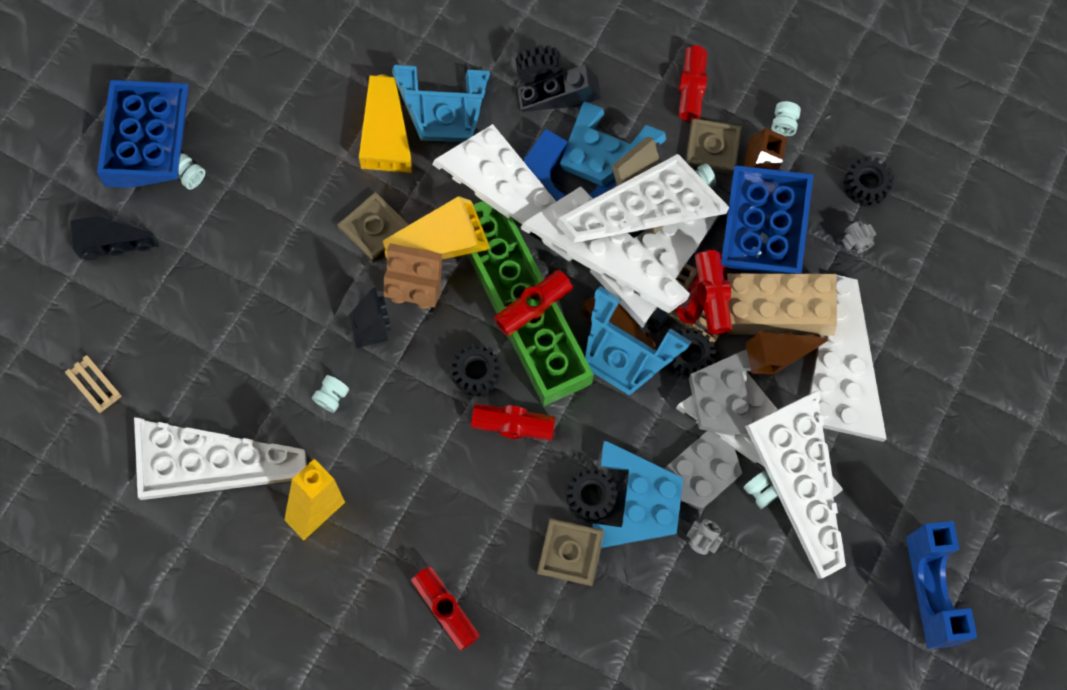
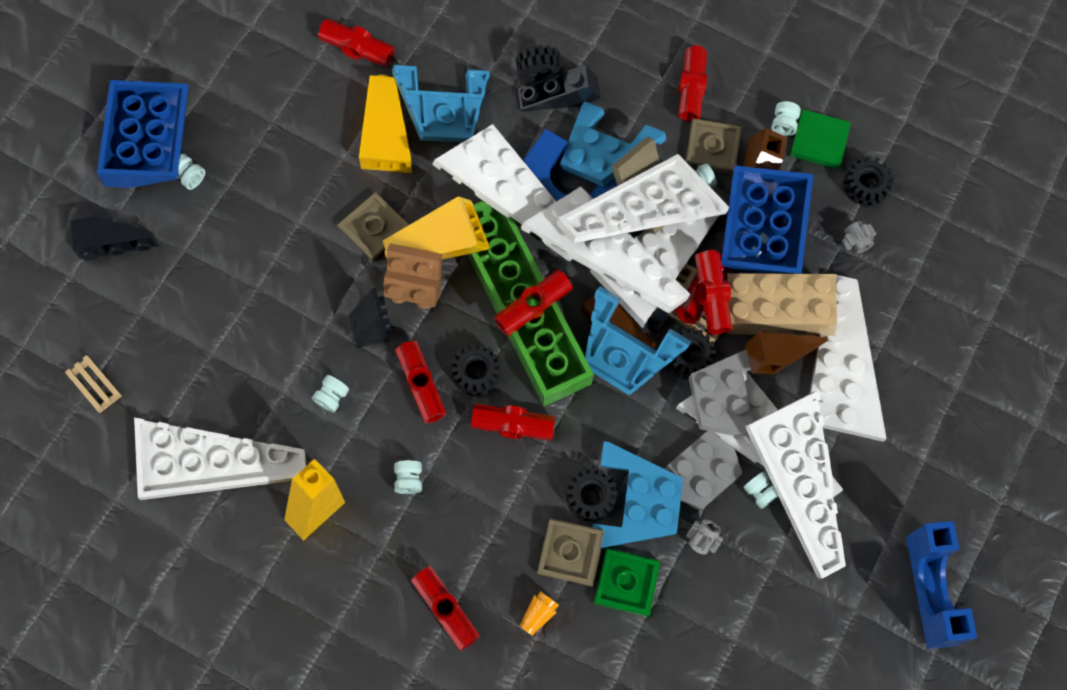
none -> red piece [318,18,395,68]
none -> light aqua wheel [394,460,422,494]
none -> red piece [395,341,447,424]
none -> light orange cone [519,591,559,636]
none -> green tile [594,548,661,618]
none -> green tile [790,109,851,170]

